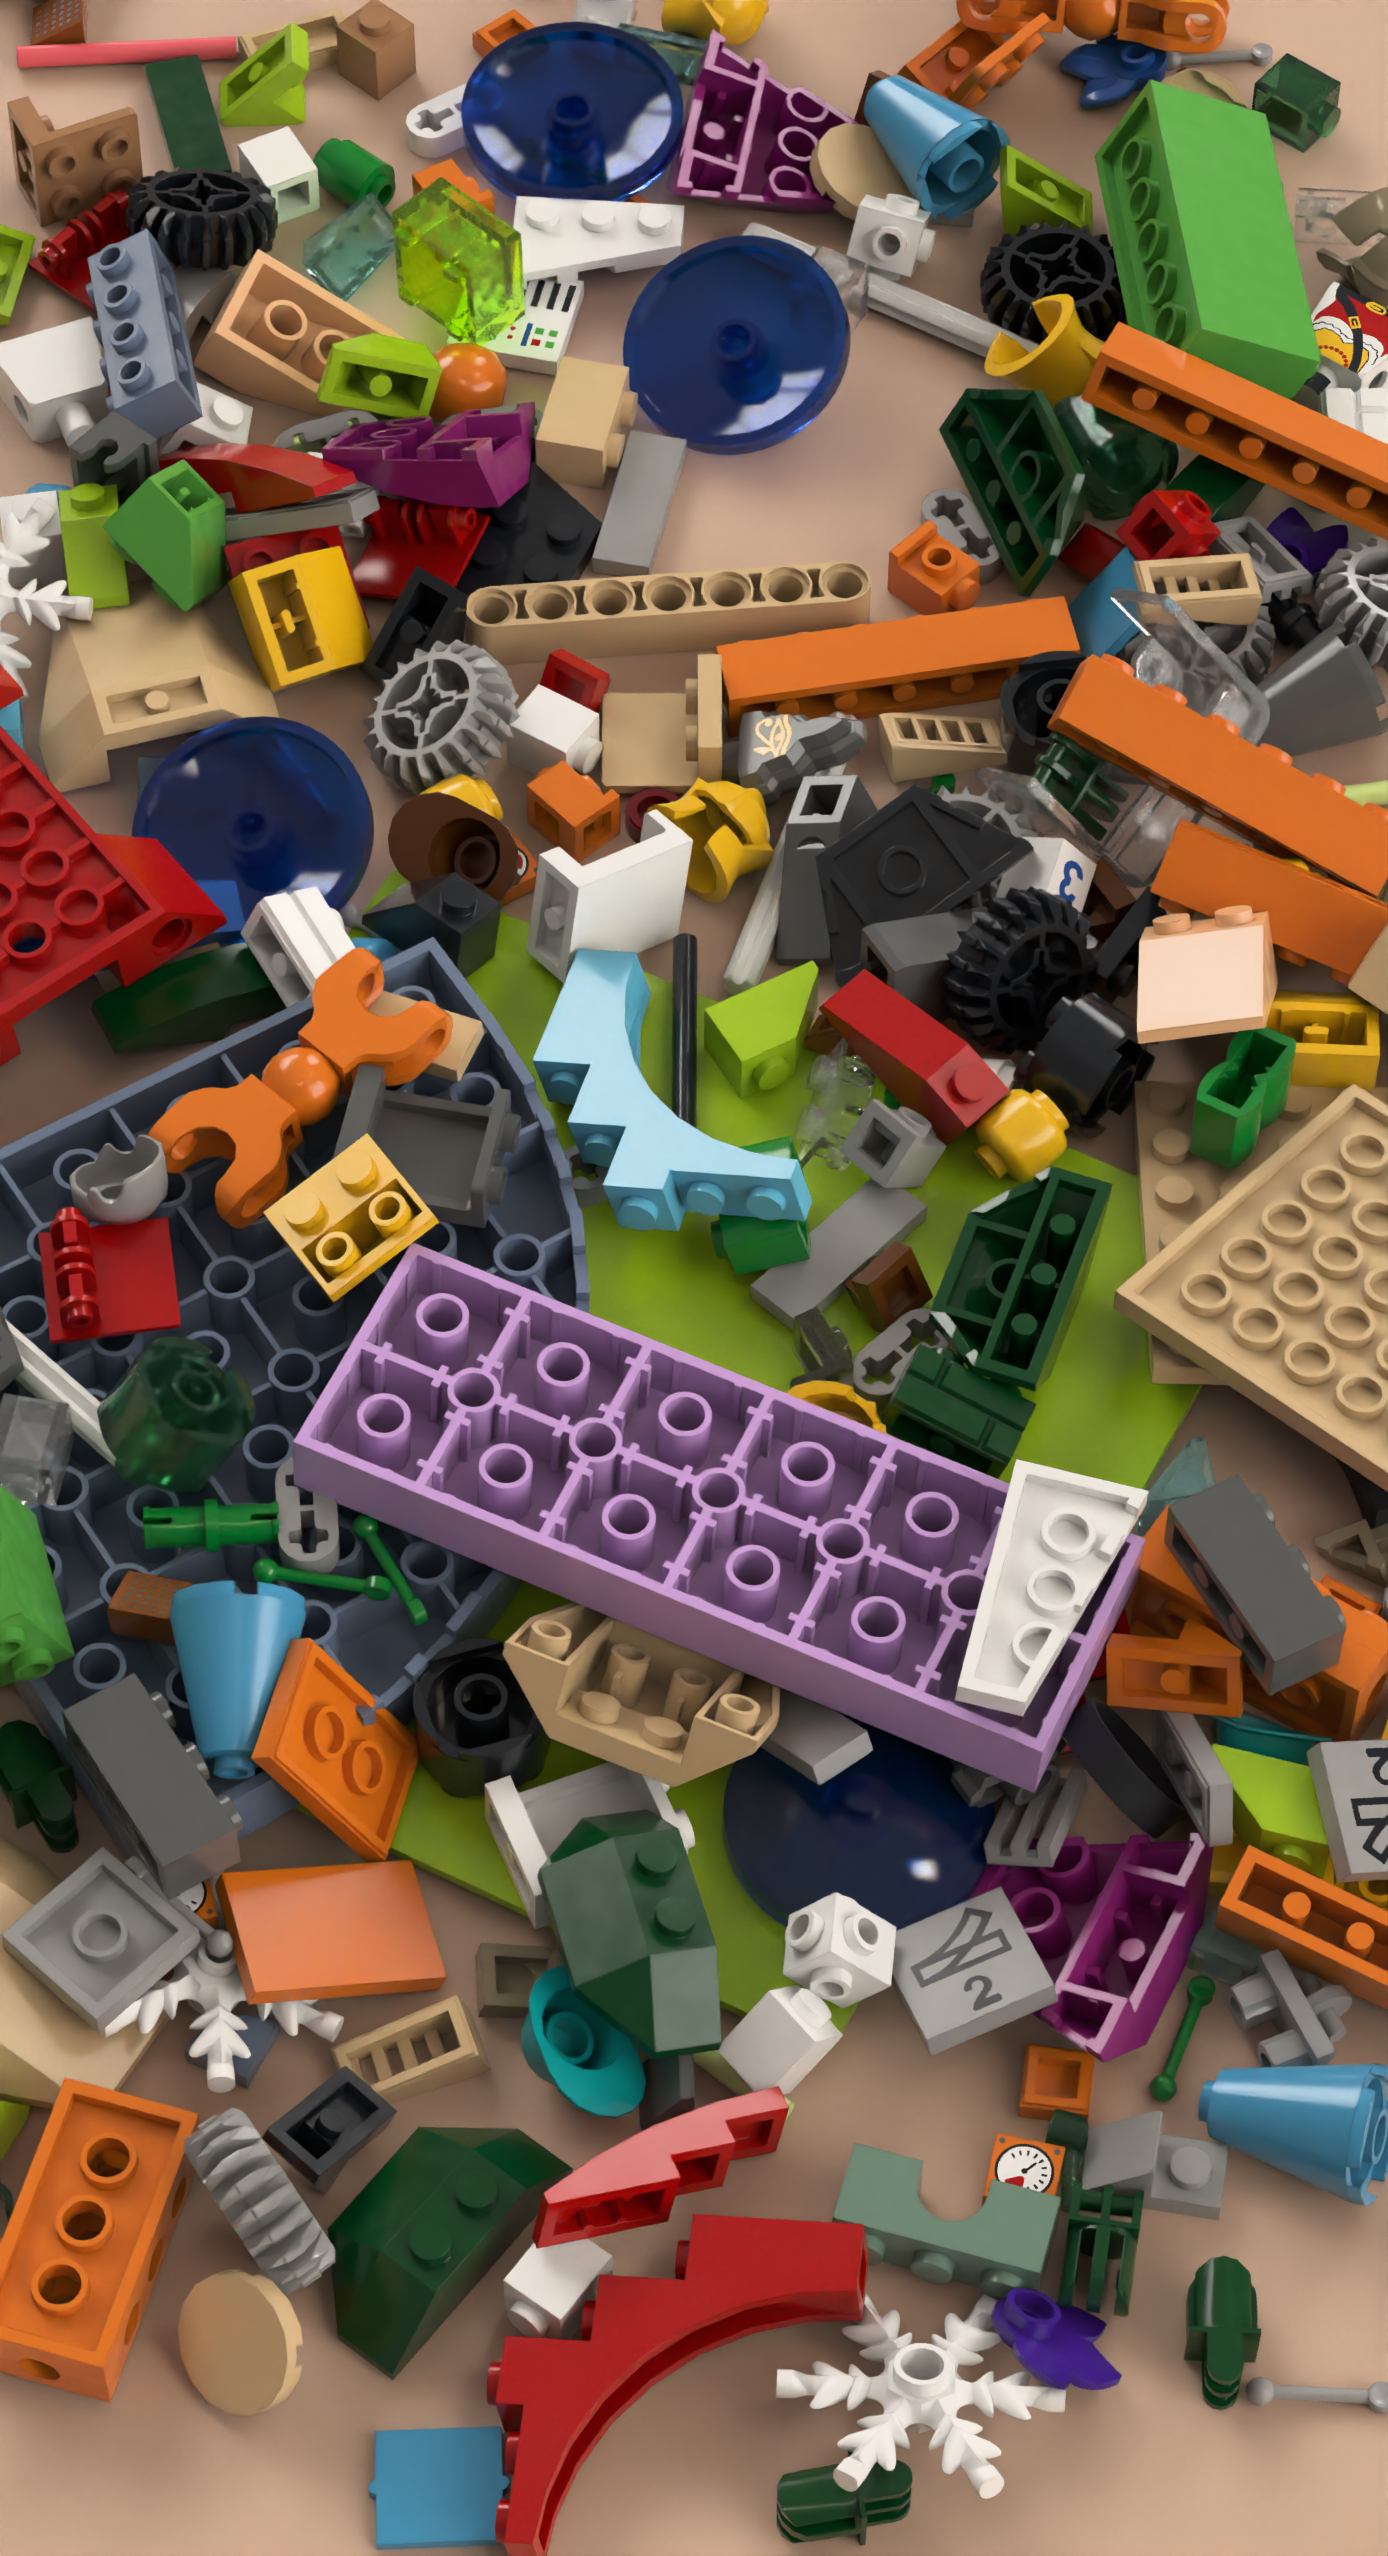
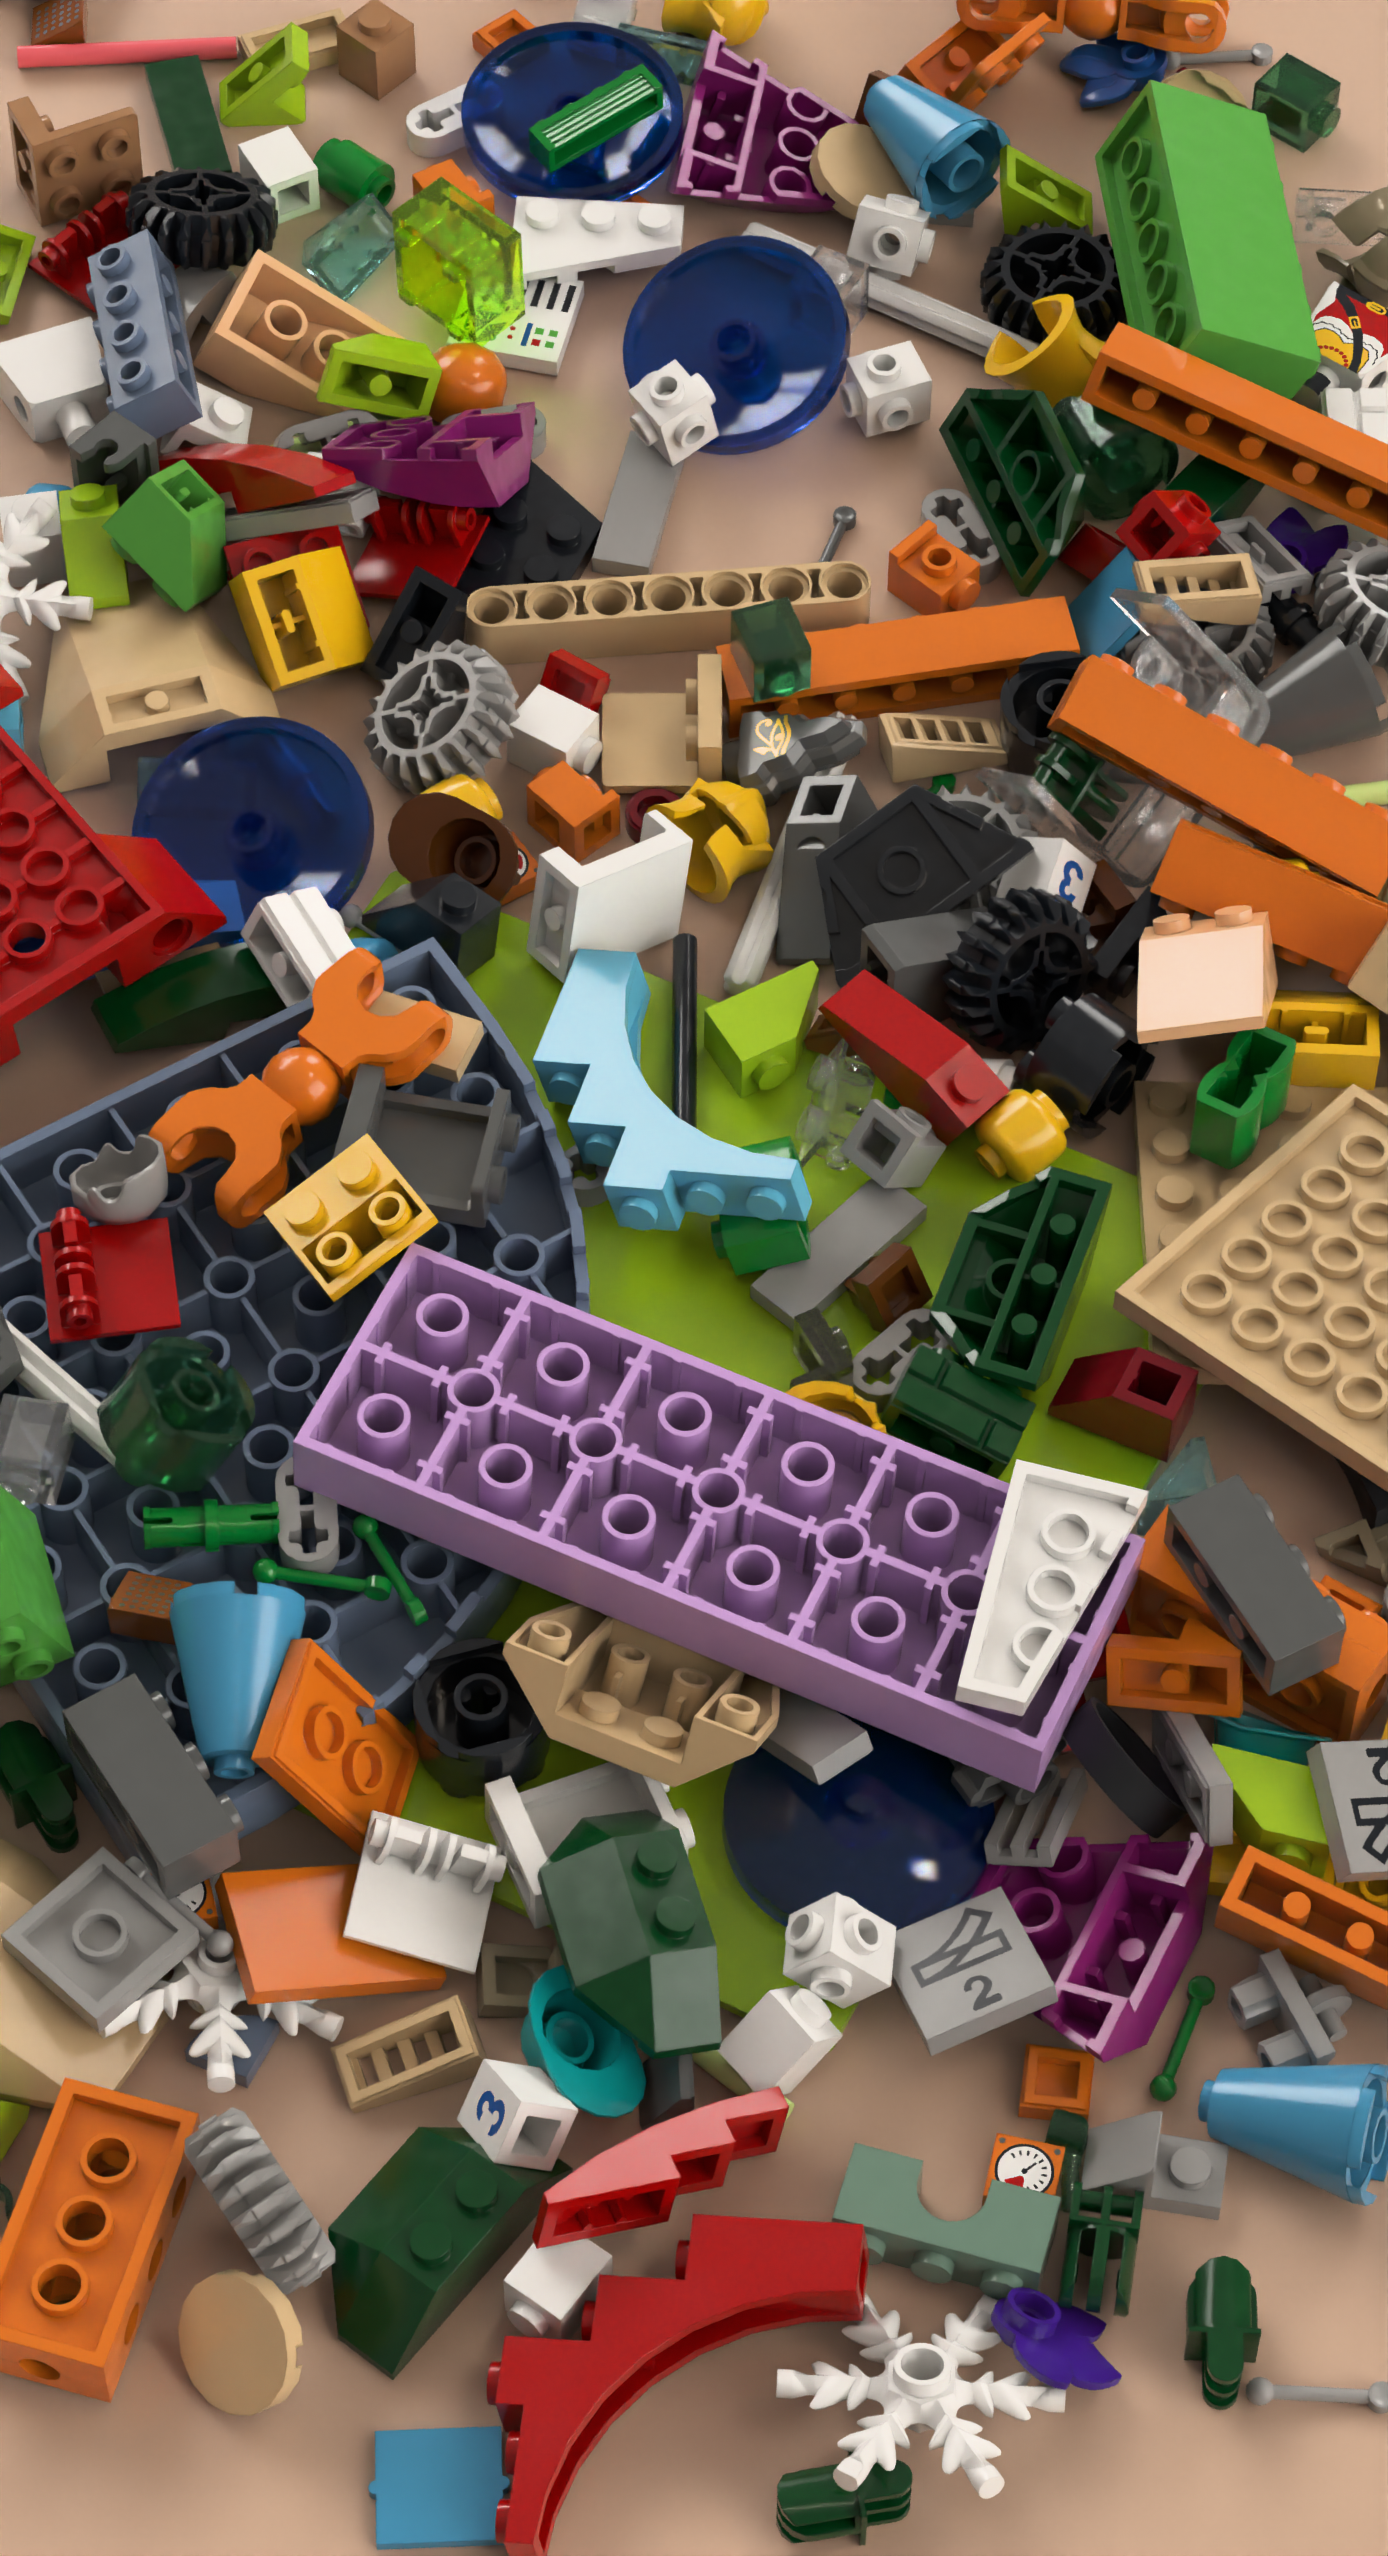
black slope [262,2065,397,2195] -> none
tan brick [535,356,638,490] -> none
clear light blue slope [1187,1908,1267,1986] -> none
none -> white hinge [342,1810,507,1975]
none -> white brick [457,2059,579,2171]
none -> green piece [528,63,663,173]
none -> white brick [628,359,719,467]
none -> clear green brick [730,597,812,703]
none -> dark grey hinge [819,506,856,562]
none -> white brick [839,341,932,438]
none -> dark red slope [1048,1347,1199,1463]

